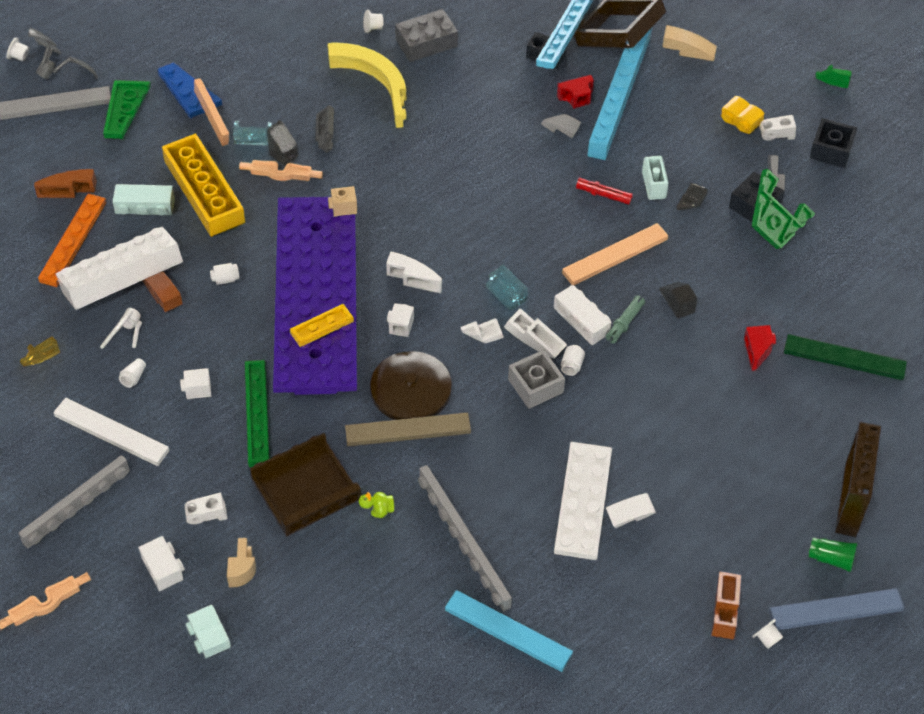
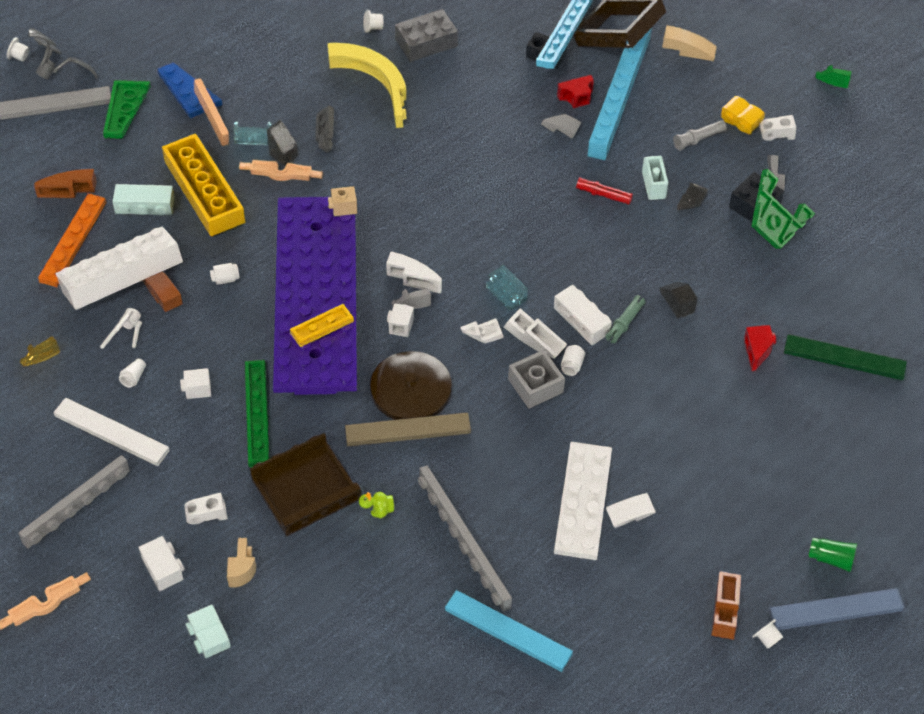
light nougat tile [562,223,668,285] -> none
black brick [809,118,858,168] -> none
dark brown window [835,422,881,537] -> none
none -> light grey slope [391,288,431,309]
none -> light grey pin [673,120,727,150]

